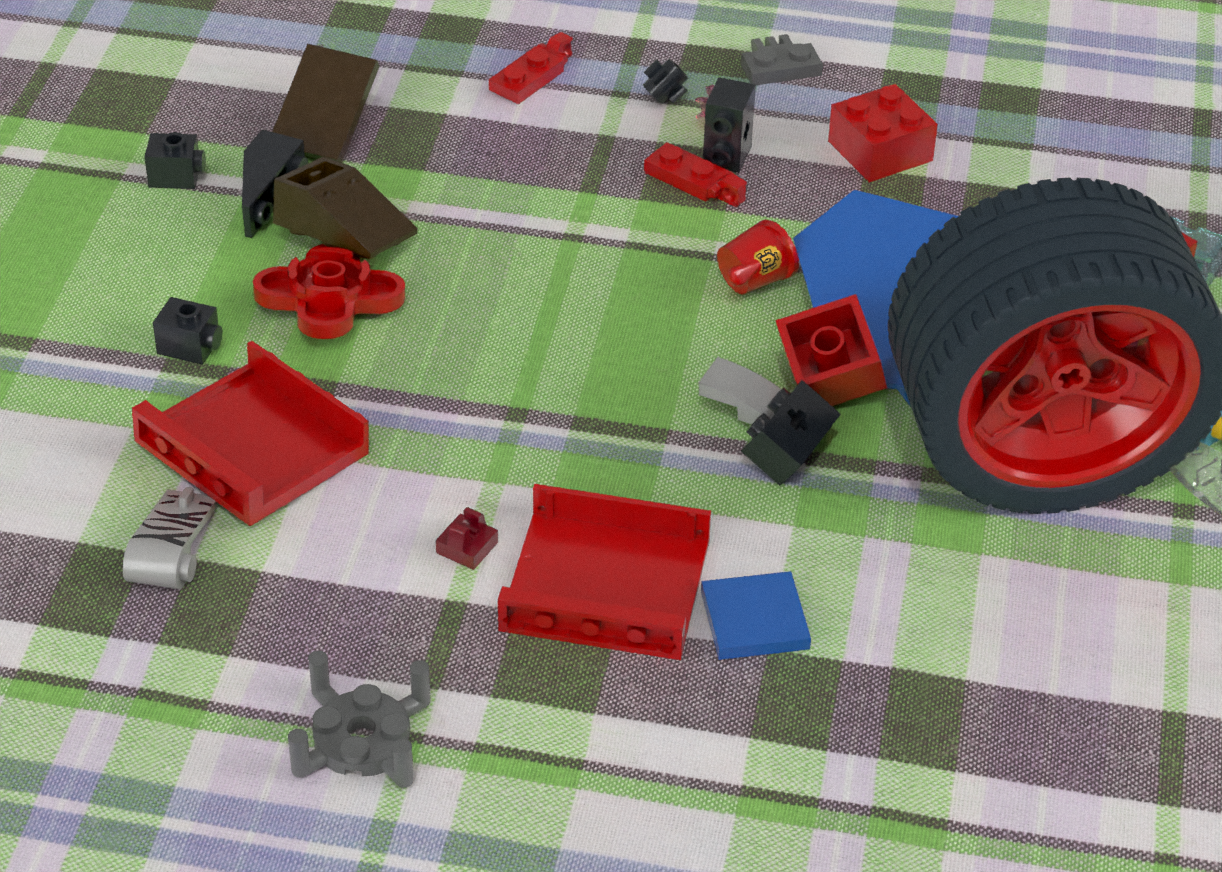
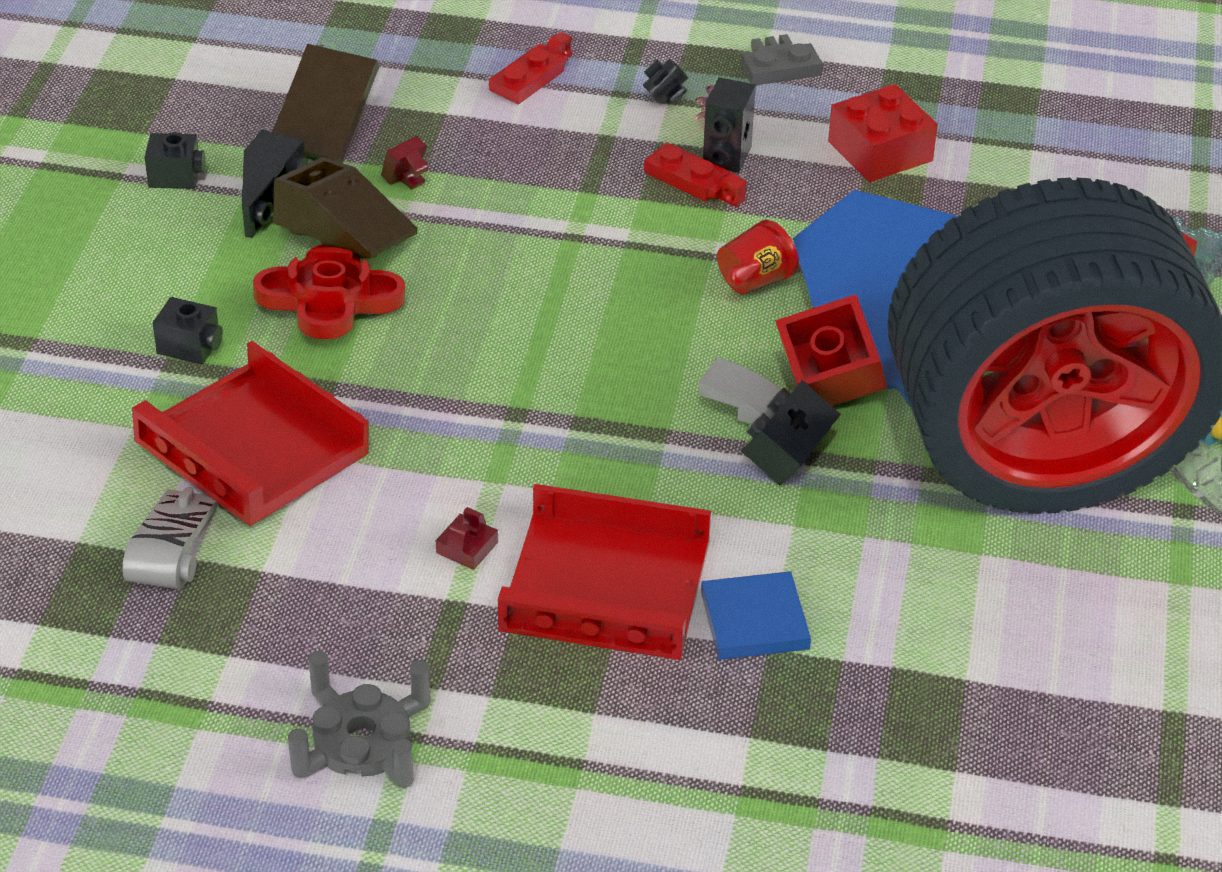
none -> dark red tile [381,135,429,190]

